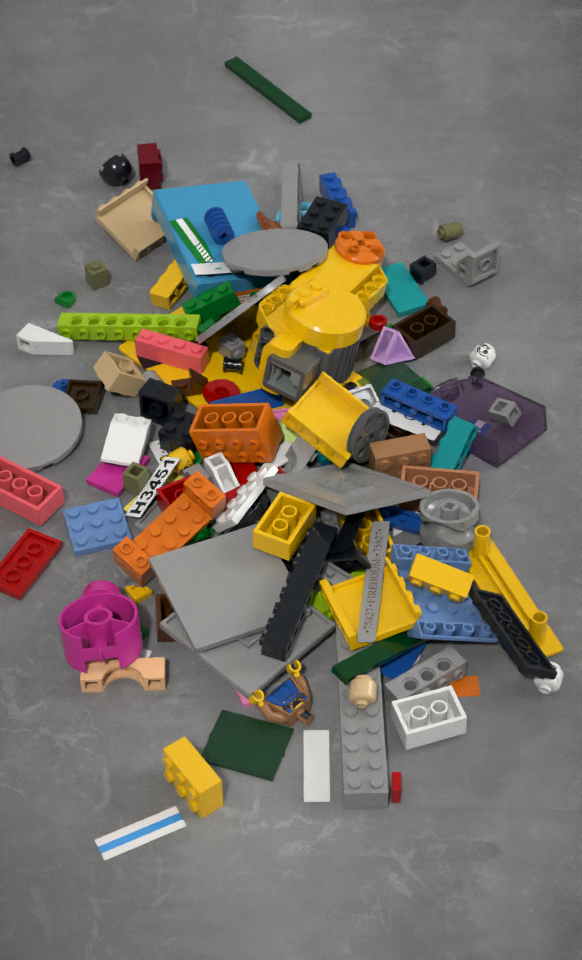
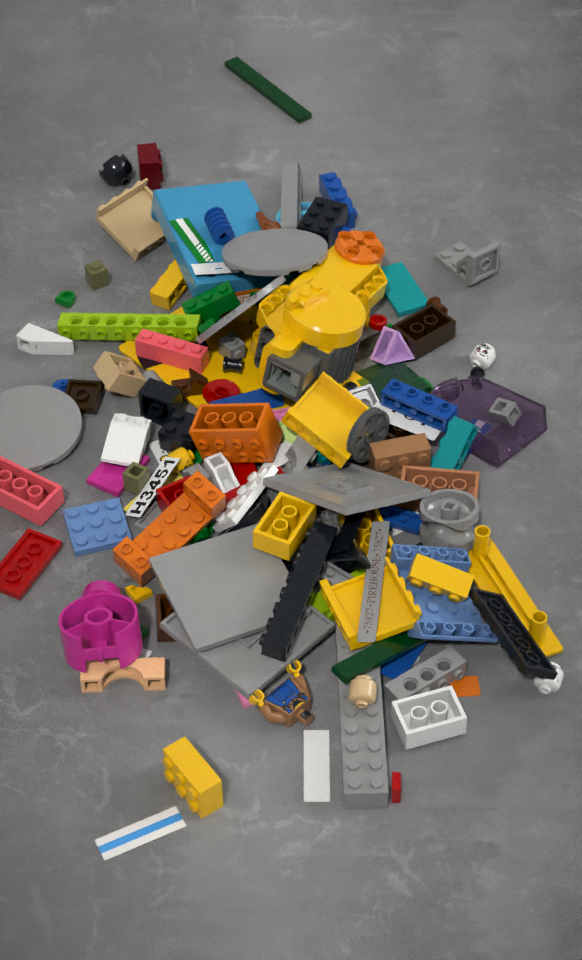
black bush [9,147,31,167] -> none
clear green piece [201,709,294,782] -> none
black brick [409,255,437,286] -> none
olive brick [437,221,463,242] -> none

